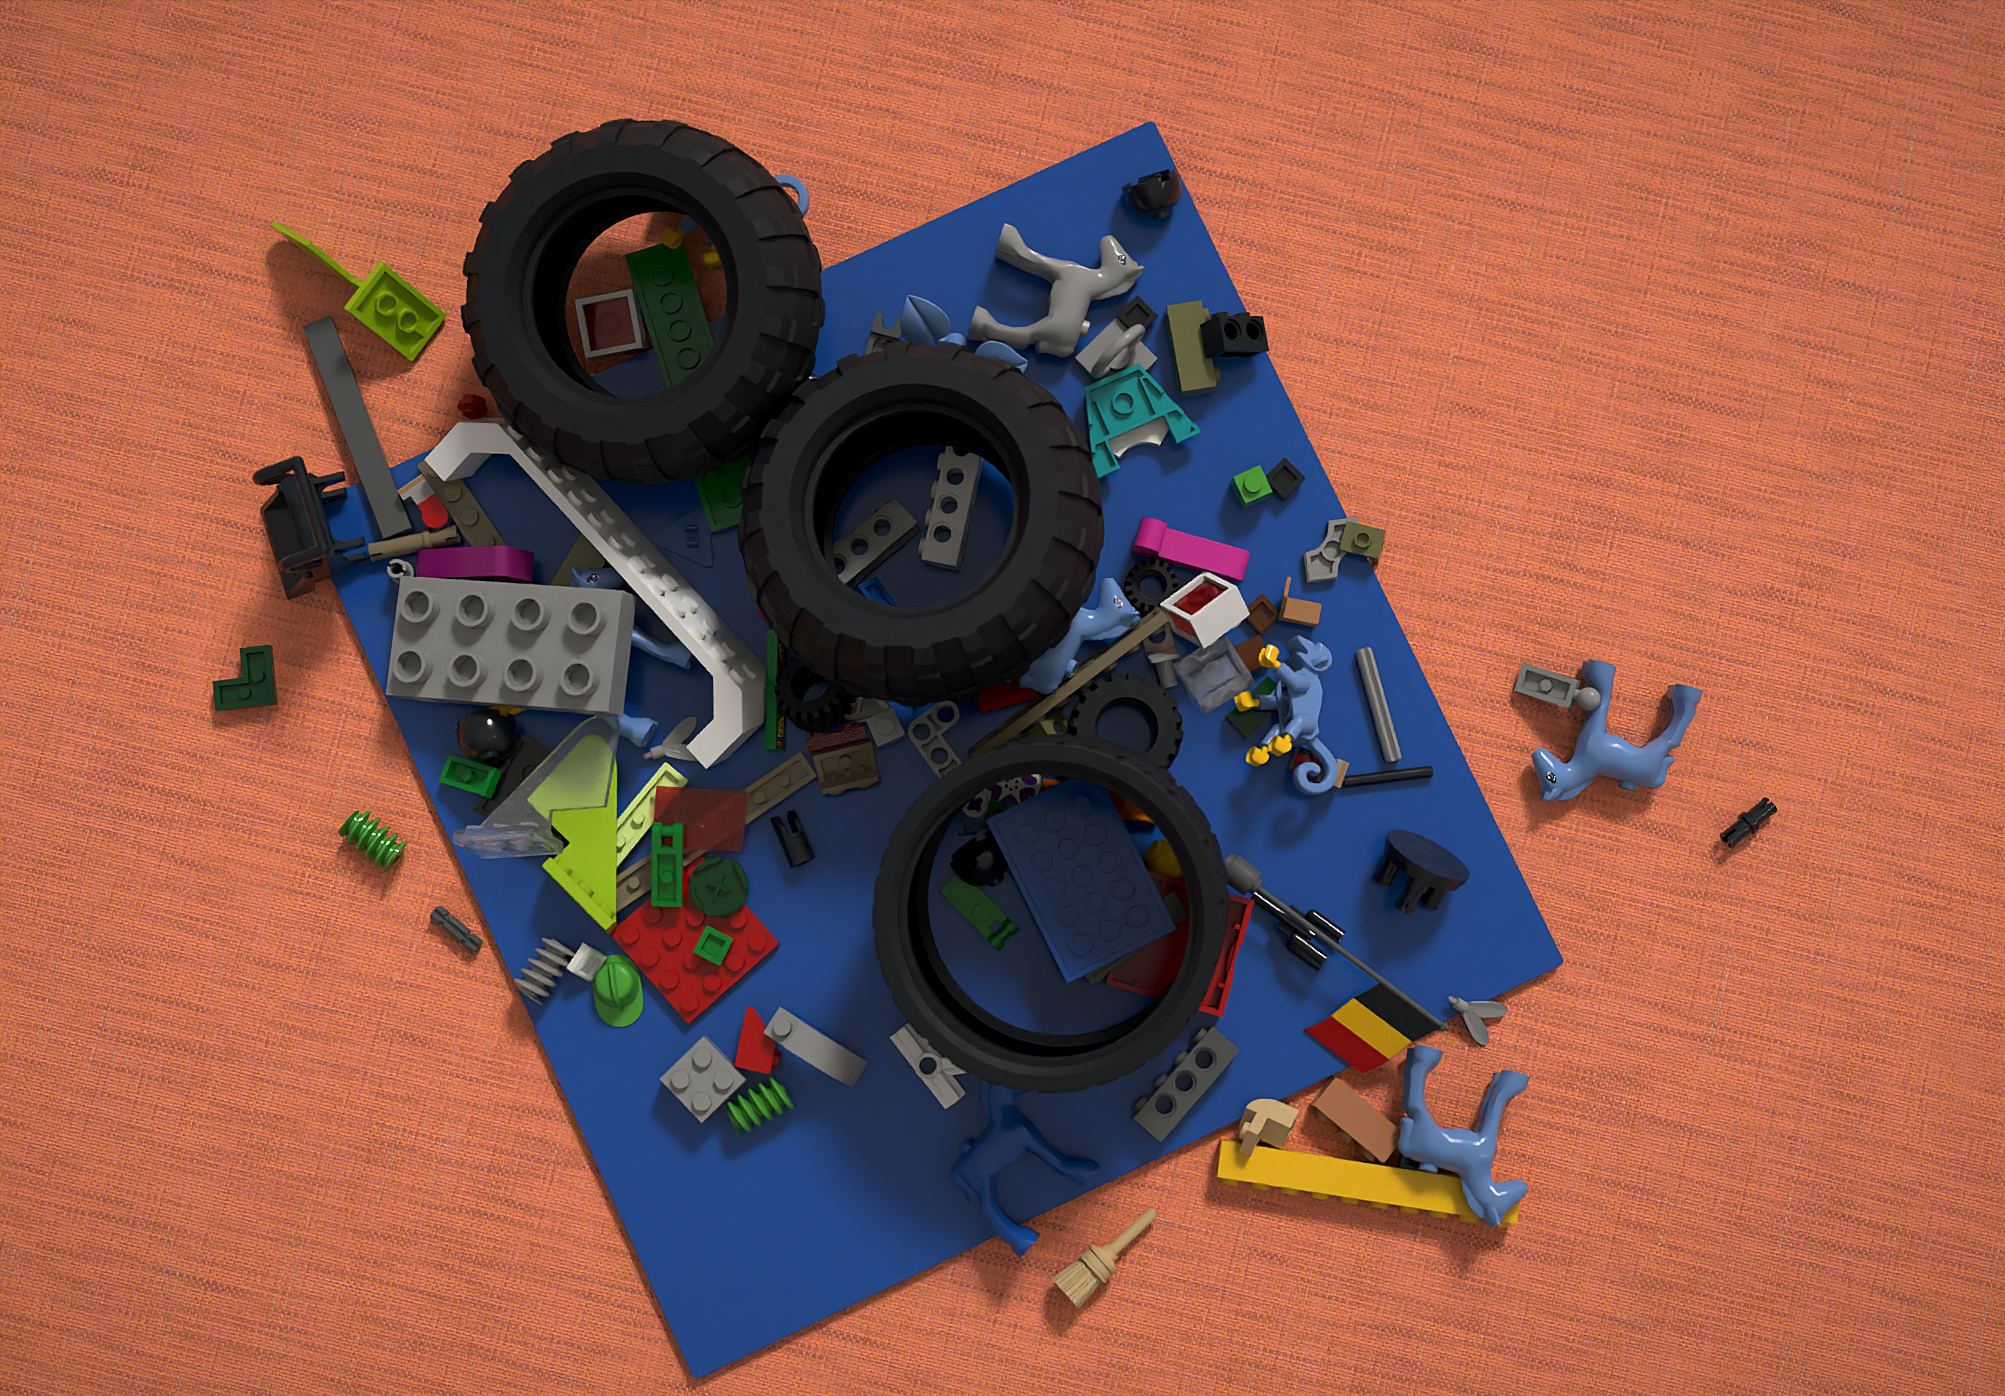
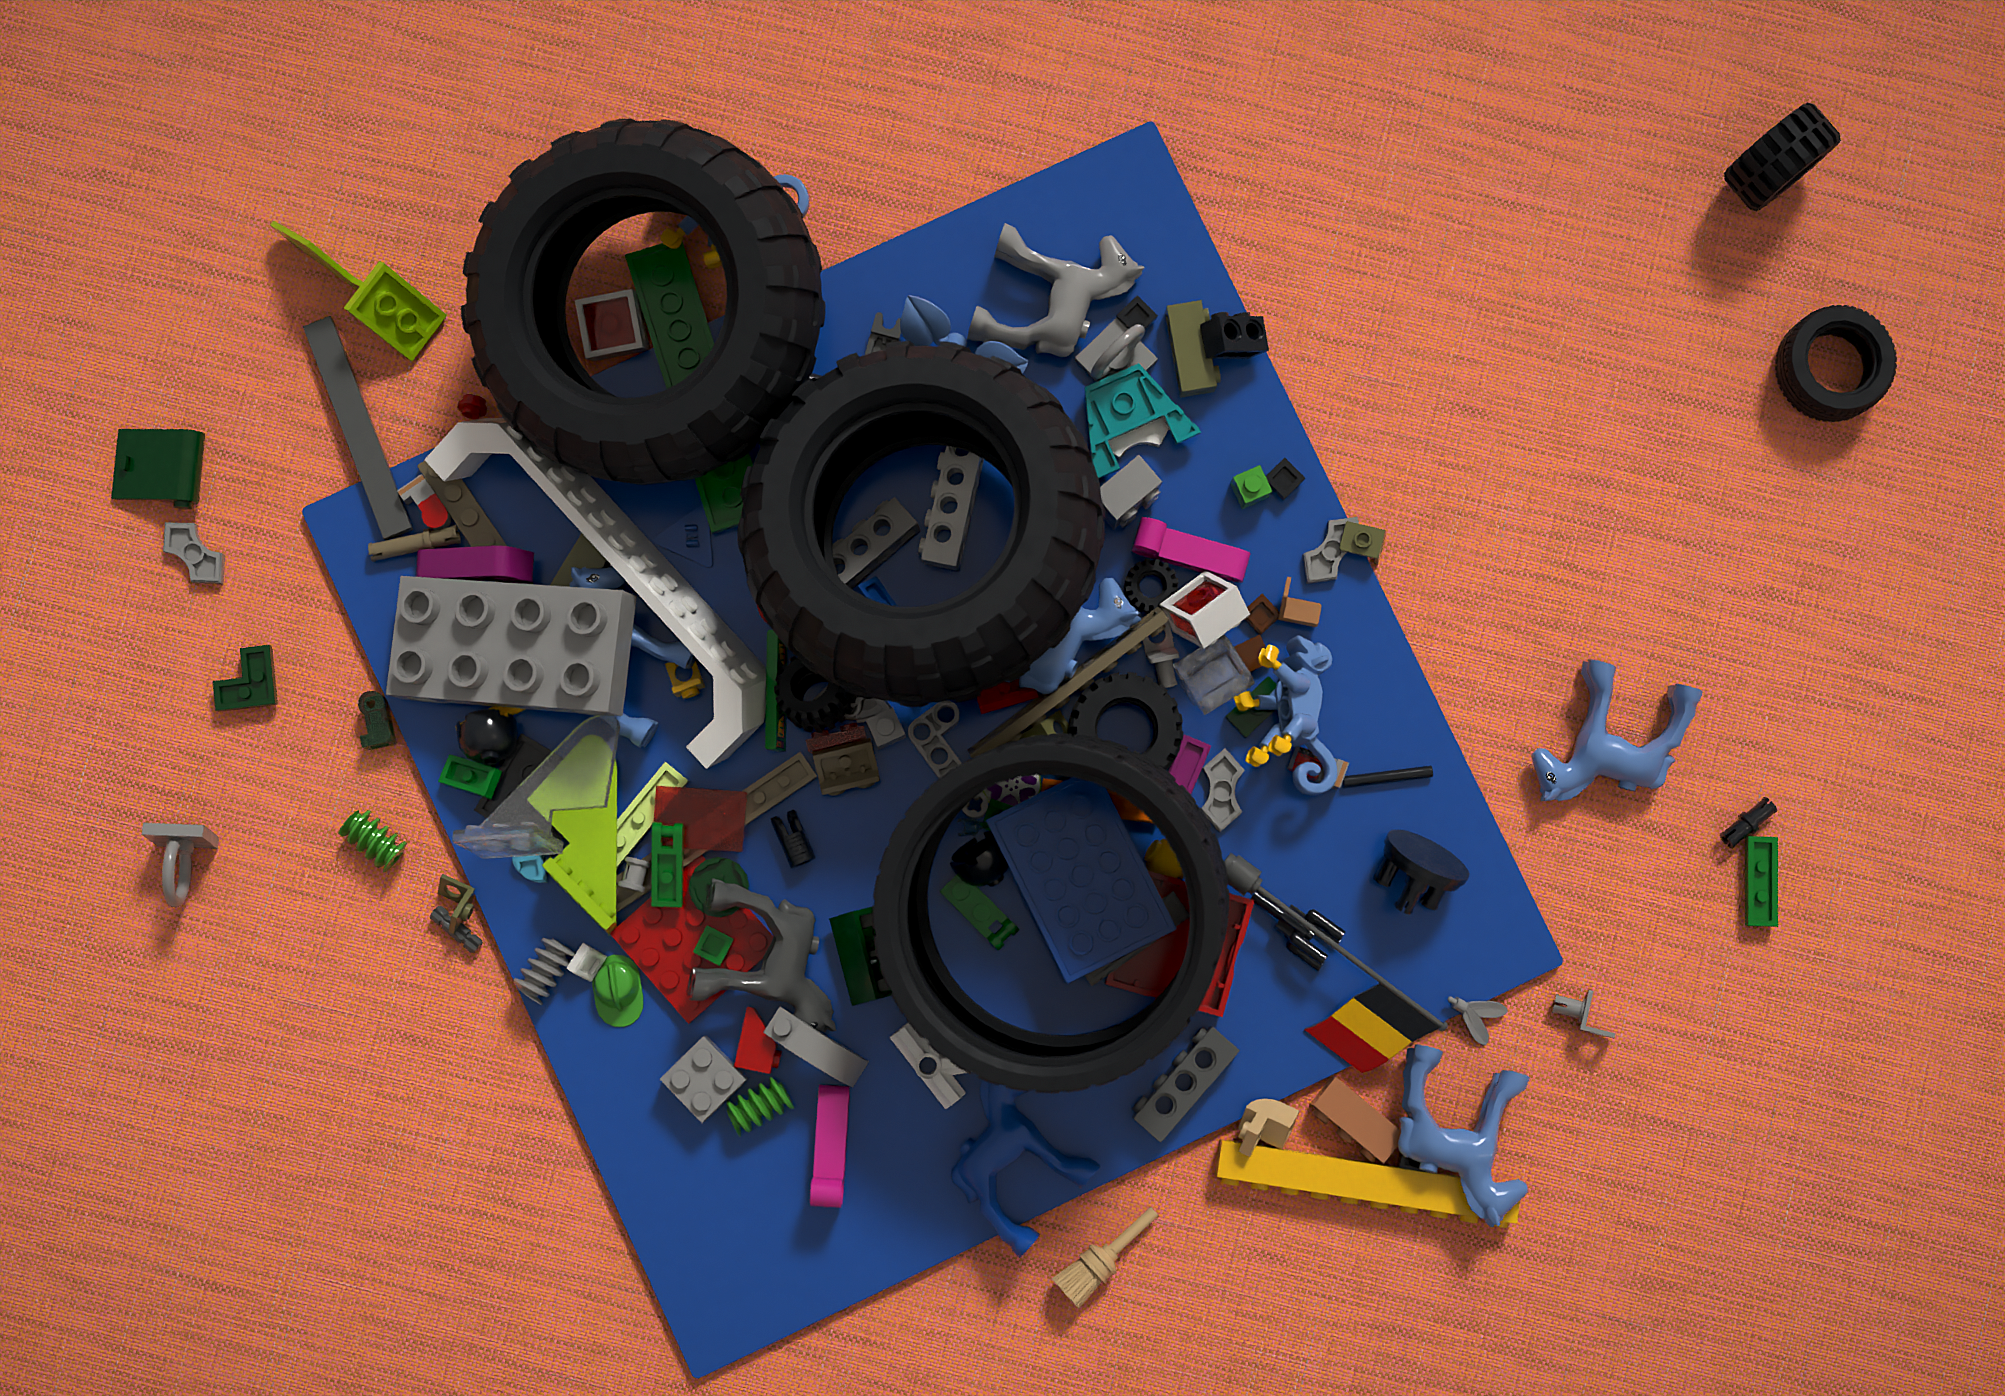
black piece [252,456,367,600] -> none
light grey pin [387,559,414,584] -> none
light grey piece [643,717,698,761] -> none
black cylinder [1121,168,1182,220] -> none
light grey axle [1356,647,1402,763] -> none
light grey plate [1514,663,1601,711] -> none
none -> dark green door [111,429,205,510]
none -> light grey tile [142,823,219,908]
none -> light grey tile [163,522,225,584]
none -> clear green leg [358,691,397,751]
none -> olive bracket [438,874,475,934]
none -> medium azure tile [512,852,548,883]
none -> light grey bush [617,856,651,892]
none -> yellow bracket [665,661,705,699]
none -> dark grey animal [687,878,836,1032]
none -> dark pink beam [810,1085,850,1208]
none -> dark green slope [829,907,893,1006]
none -> light grey piece [1100,455,1162,529]
none -> magenta tile [1168,734,1211,794]
none -> light grey tile [1201,748,1245,832]
none -> light grey bracket [1552,990,1616,1039]
none -> black tyre [1724,102,1841,211]
none -> green plate [1745,836,1778,927]
none -> black tyre [1775,305,1897,422]

